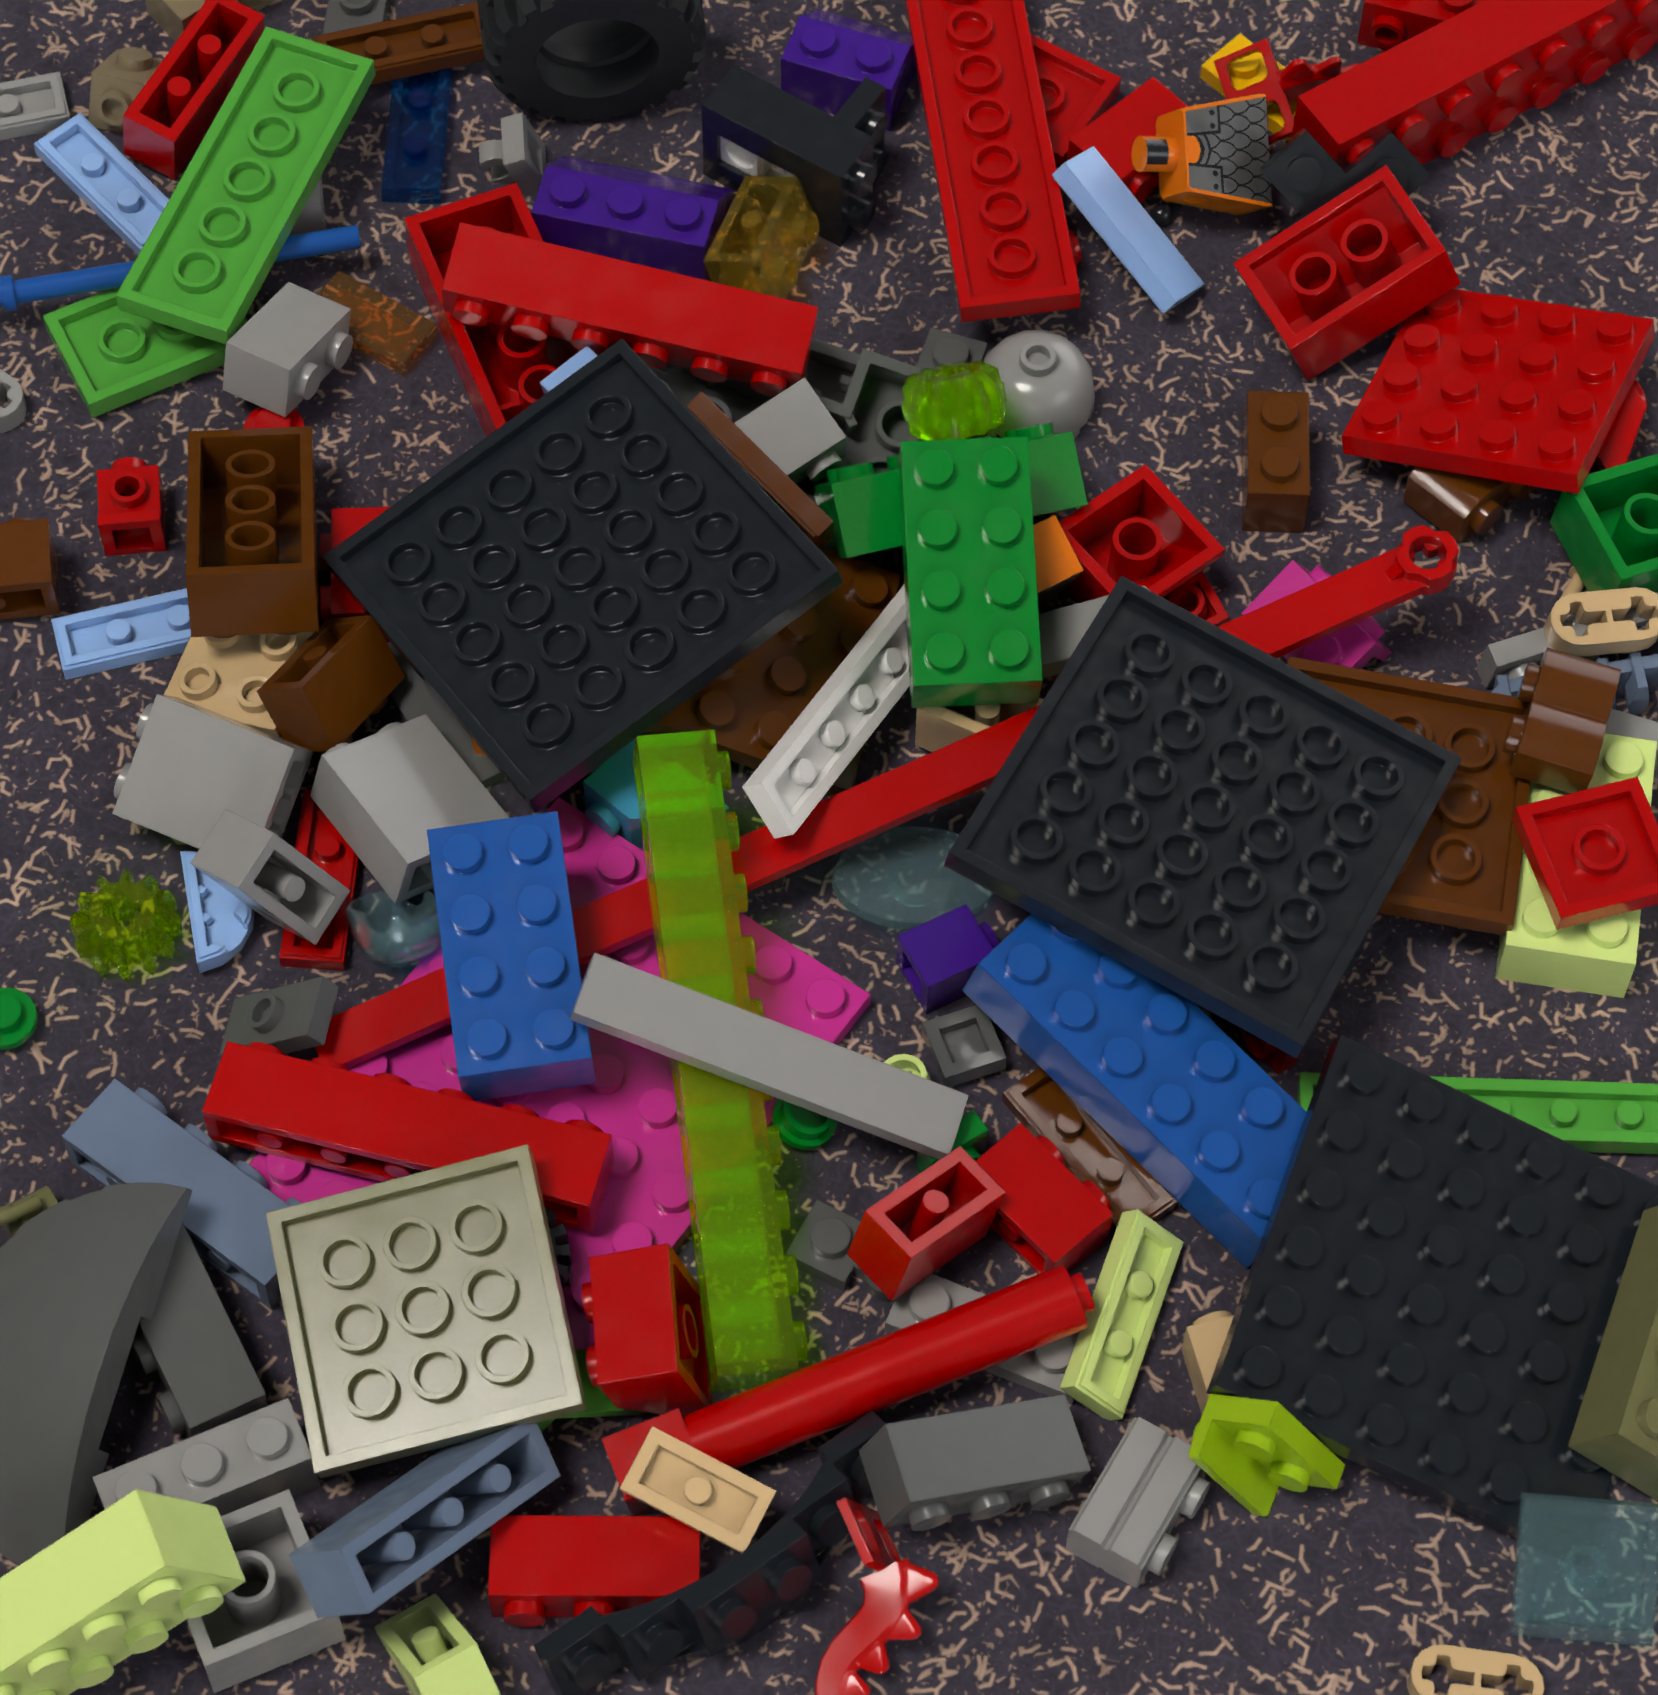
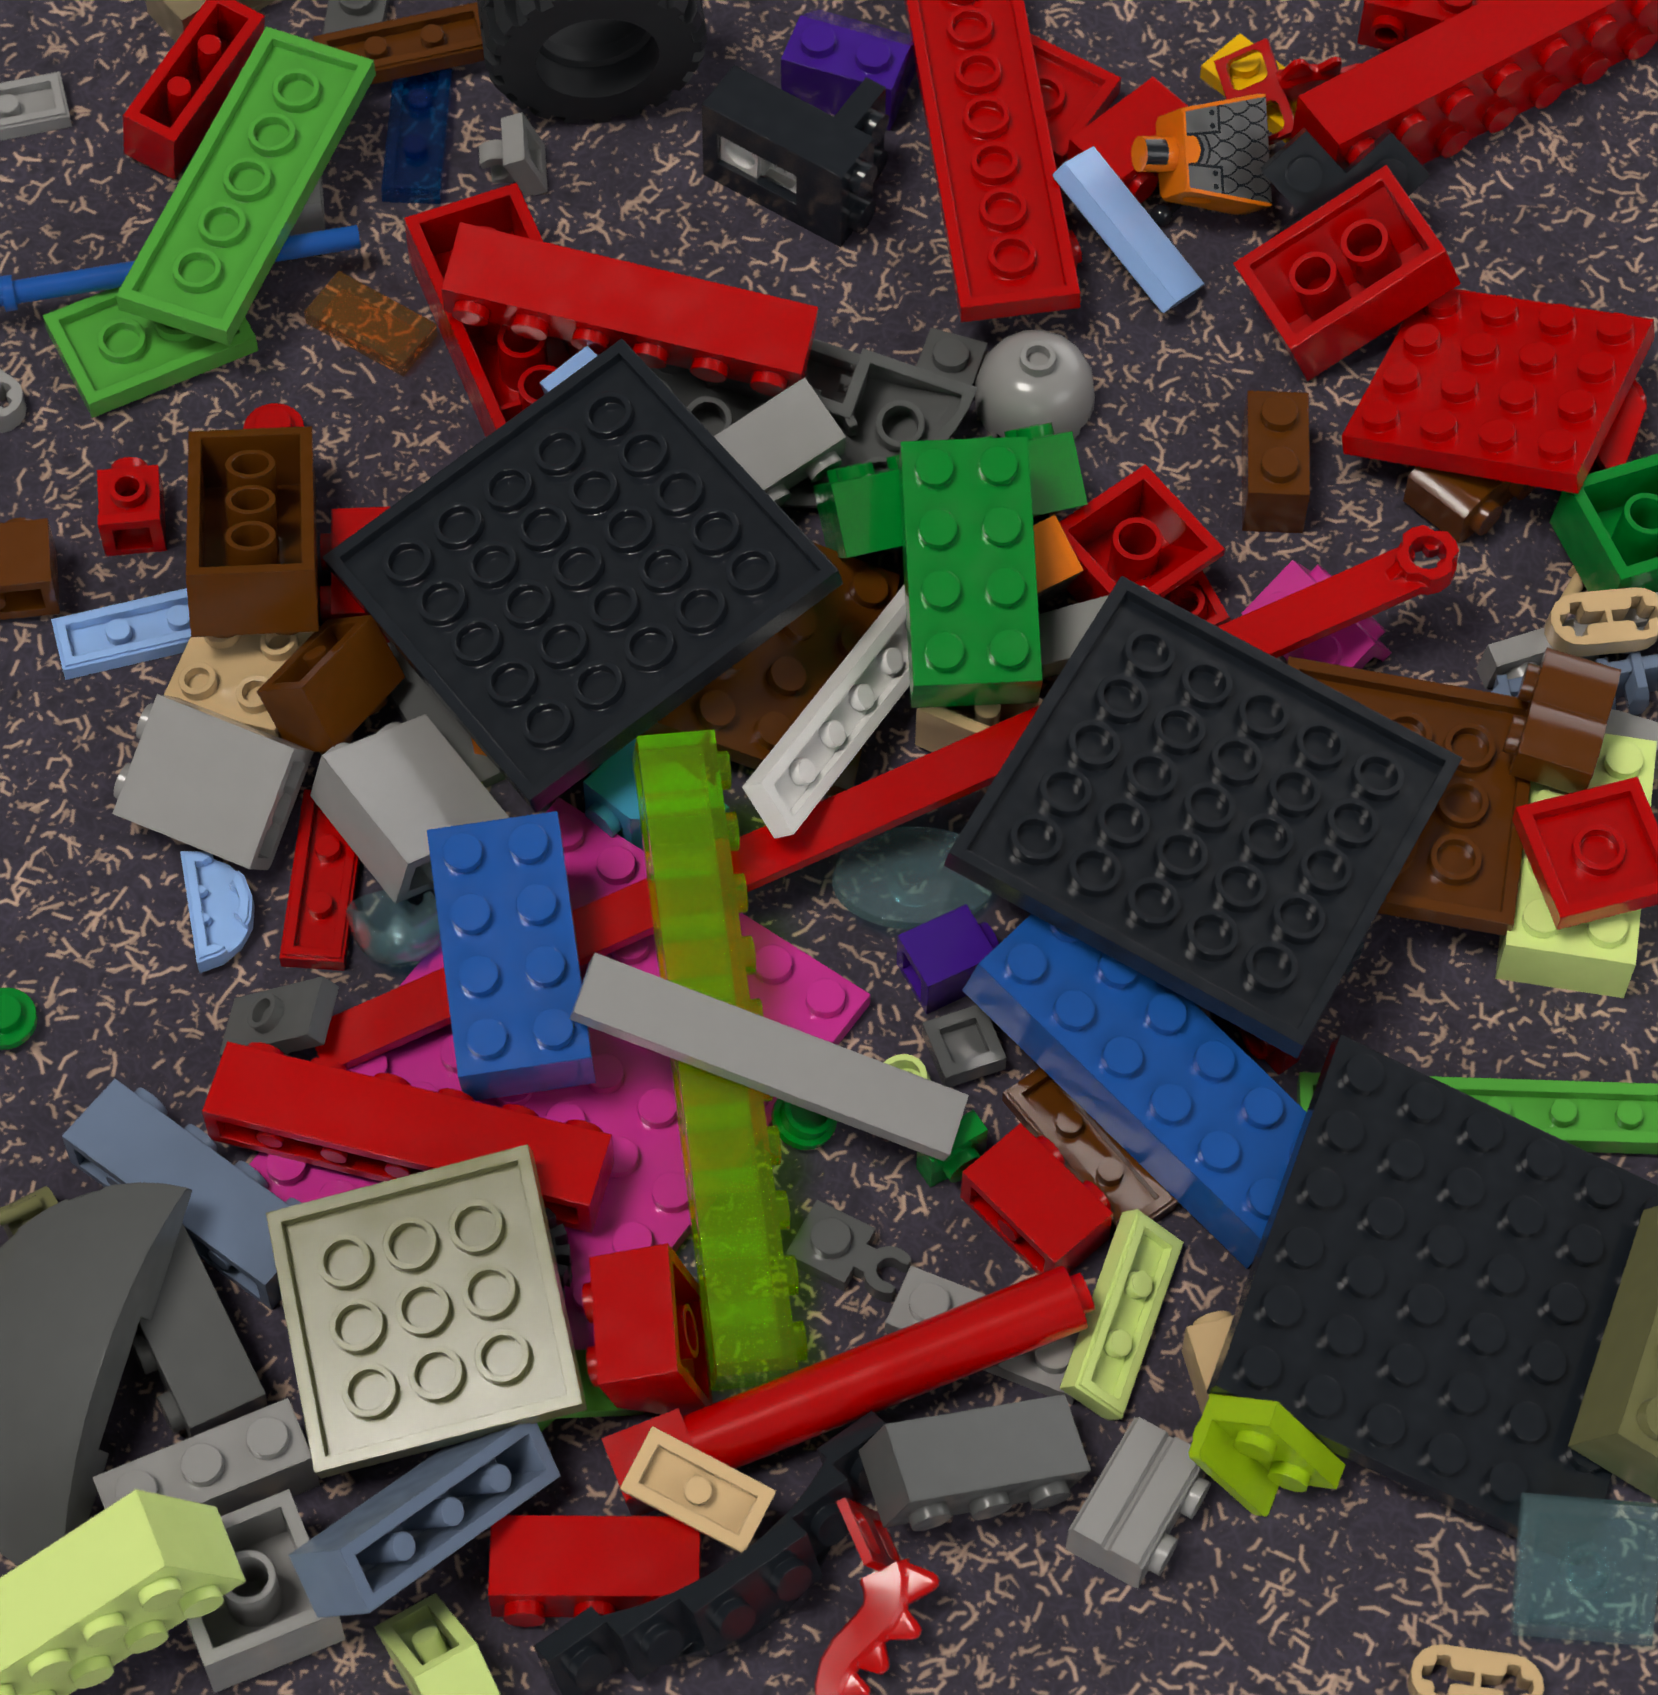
light blue tile [34,113,169,255] -> none
clear neon green gear [70,868,182,982] -> none
dark tan bracket [88,47,162,134] -> none
light grey brick [190,809,350,945] -> none
light grey brick [222,282,353,417] -> none
dark purple slope [531,156,734,281] -> none
reddish brown tile [686,391,834,549] -> none
clear yellow brick [703,176,819,299] -> none
red brick [847,1146,1006,1301] -> none
clear neon green gear [901,360,1007,441] -> none

